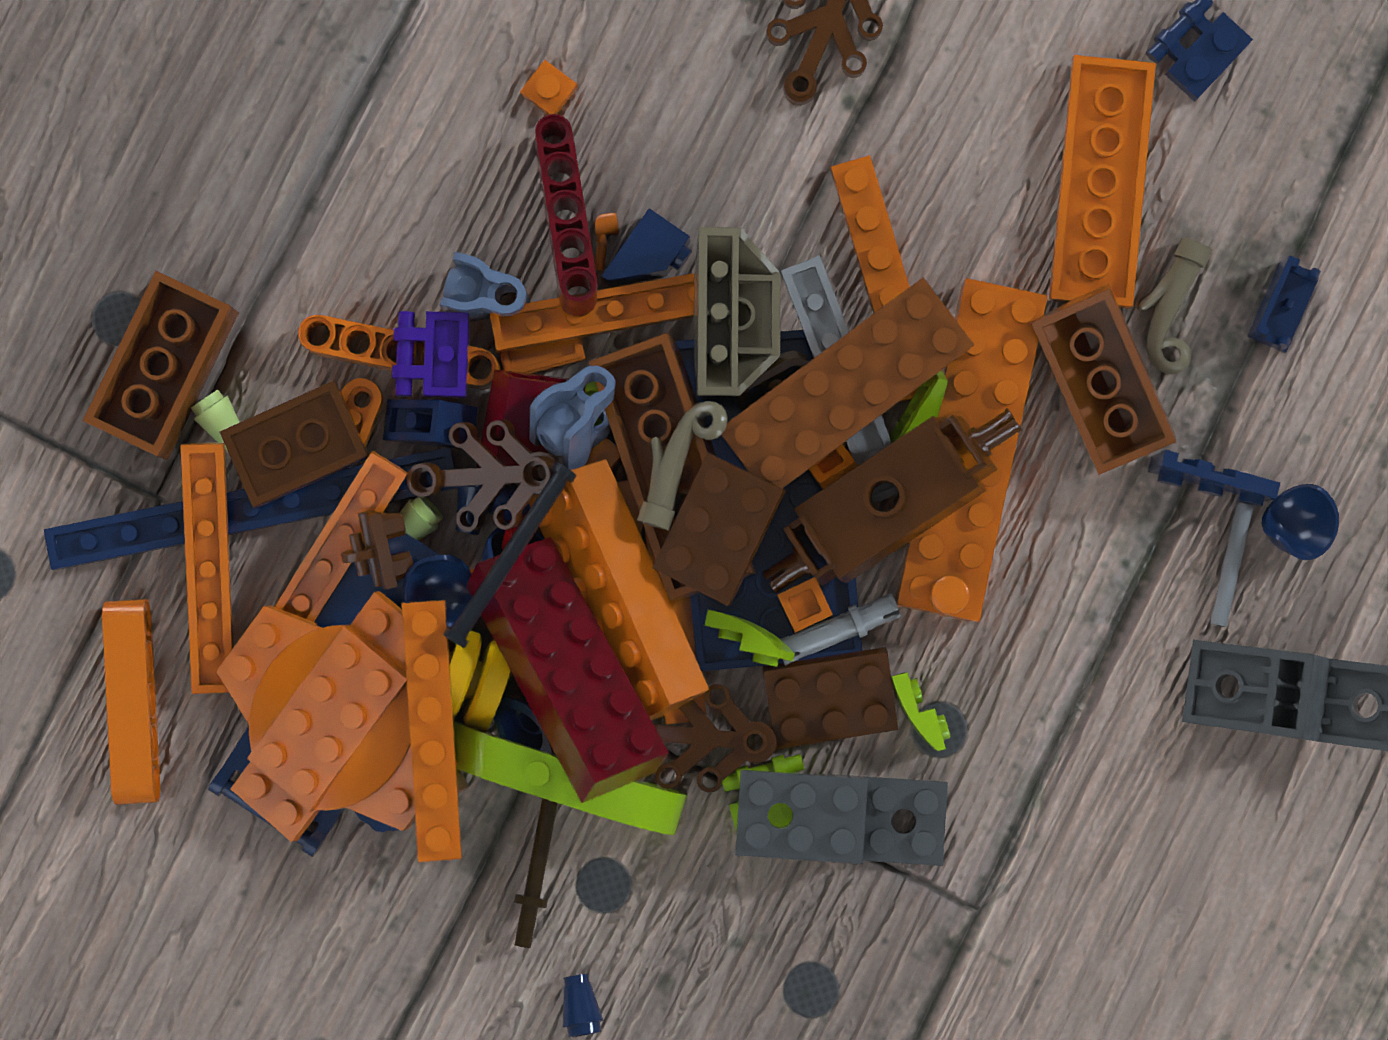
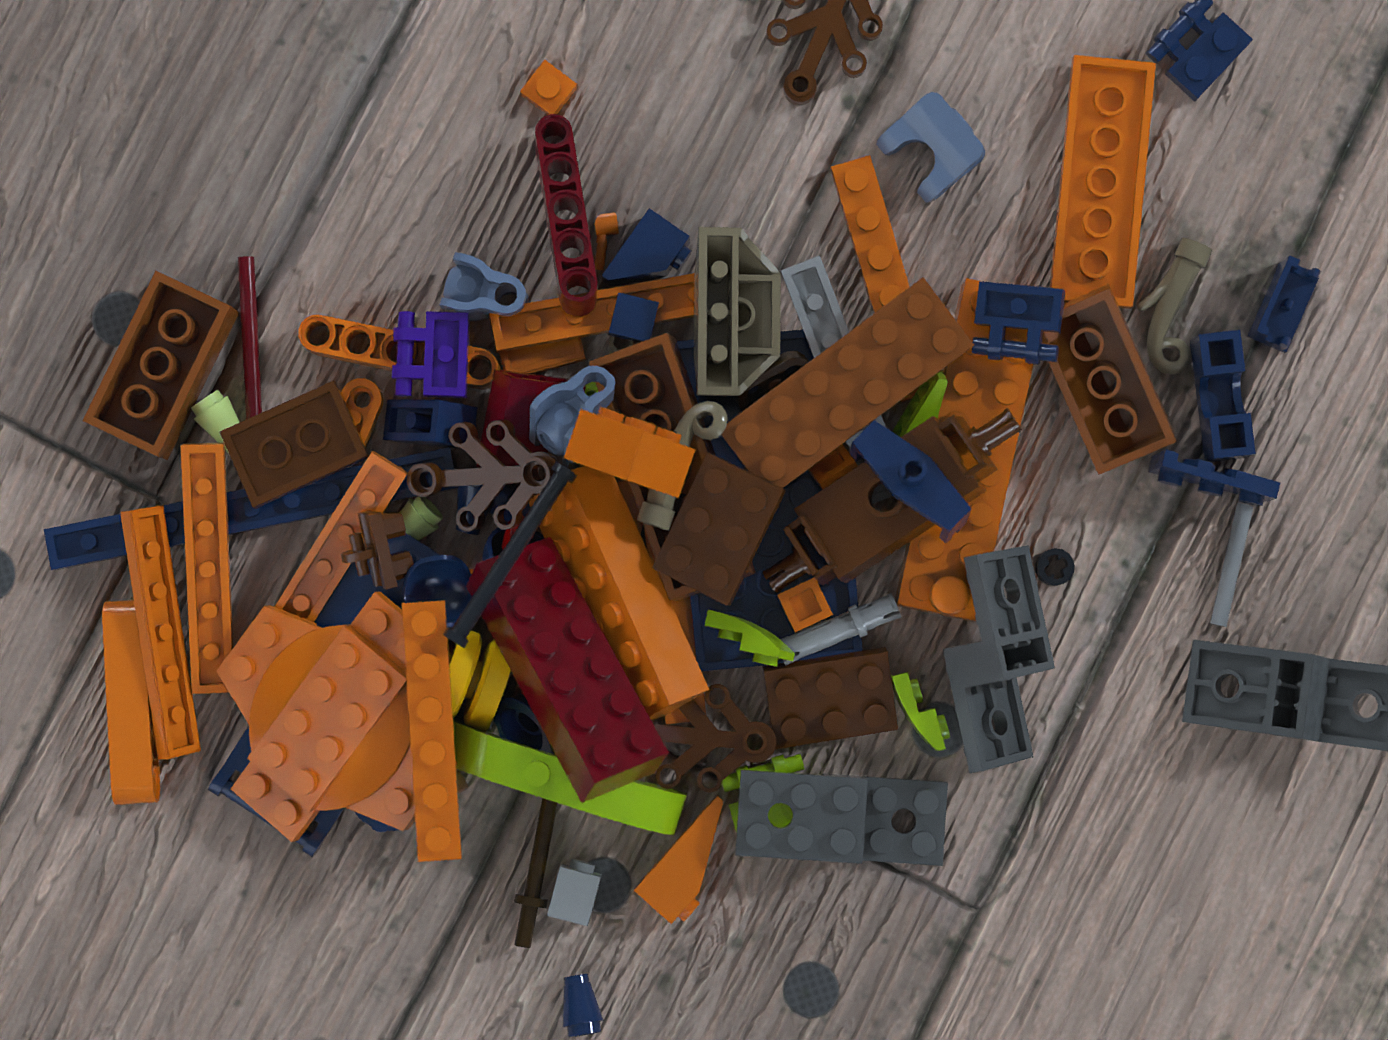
dark blue helmet [1261,484,1339,560] -> none
none -> orange tile [120,505,201,760]
none -> dark red bar [238,256,262,420]
none -> light grey brick [547,859,602,927]
none -> orange brick [564,407,695,498]
none -> dark blue tile [608,293,659,342]
none -> orange slope [634,794,724,924]
none -> dark blue piece [849,420,971,543]
none -> sand blue piece [876,92,985,203]
none -> dark grey bracket [943,545,1055,773]
none -> dark blue plate [972,281,1065,365]
none -> black bush [1035,548,1075,586]
none -> dark blue arch [1190,330,1256,462]

